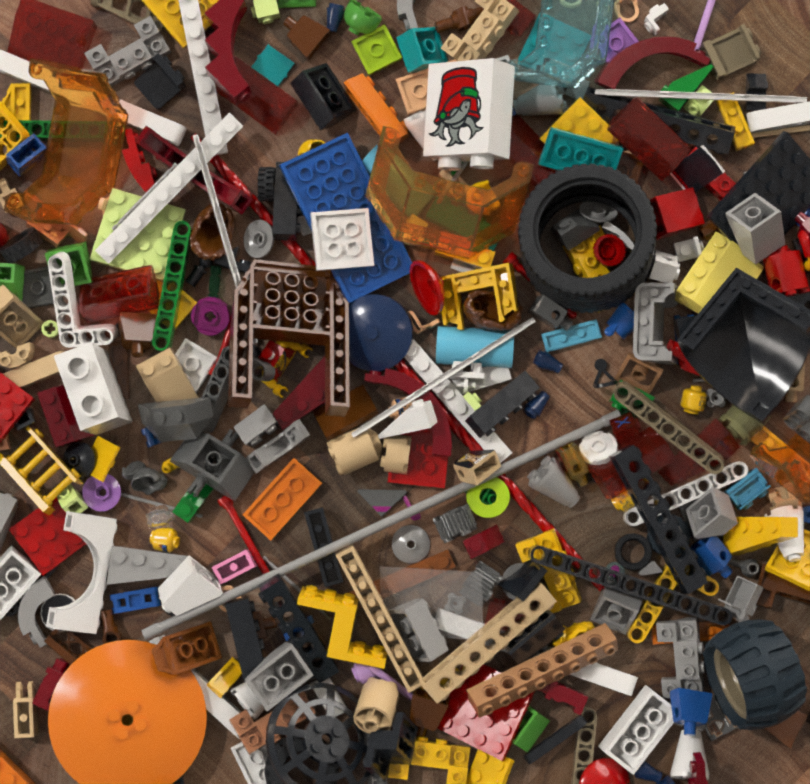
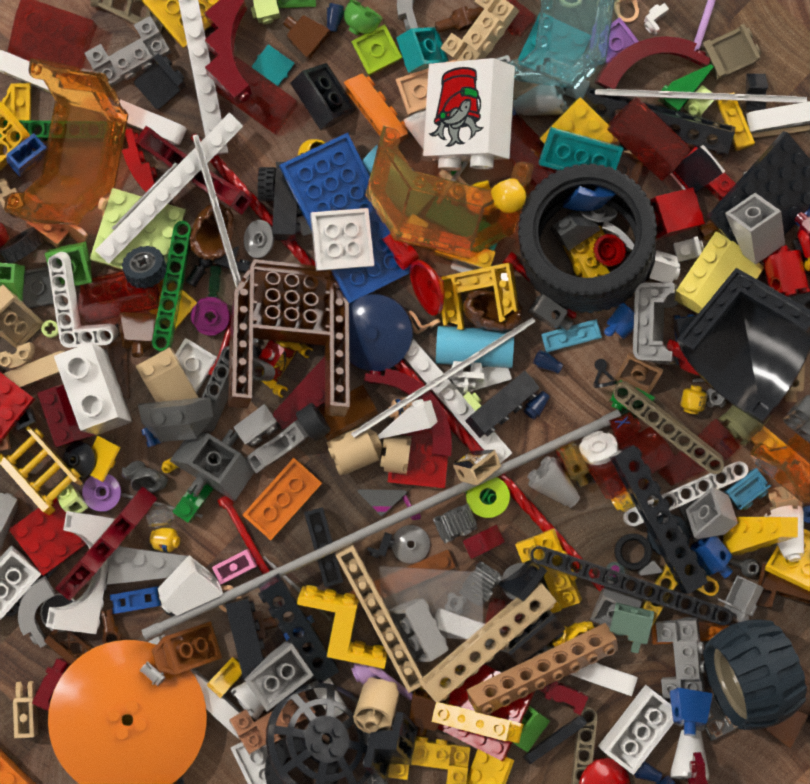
none -> dark red arch [55,486,157,601]
none -> black wheel [122,246,167,289]
none -> light grey pin [140,661,165,686]
none -> black tyre [296,403,330,441]
none -> black bracket [367,532,395,559]
none -> red piece [382,229,419,270]
none -> yellow fence [431,702,524,743]
none -> yellow helmet [491,179,526,213]
none -> blue slope [563,186,616,211]
none -> sand green hinge [610,602,654,653]

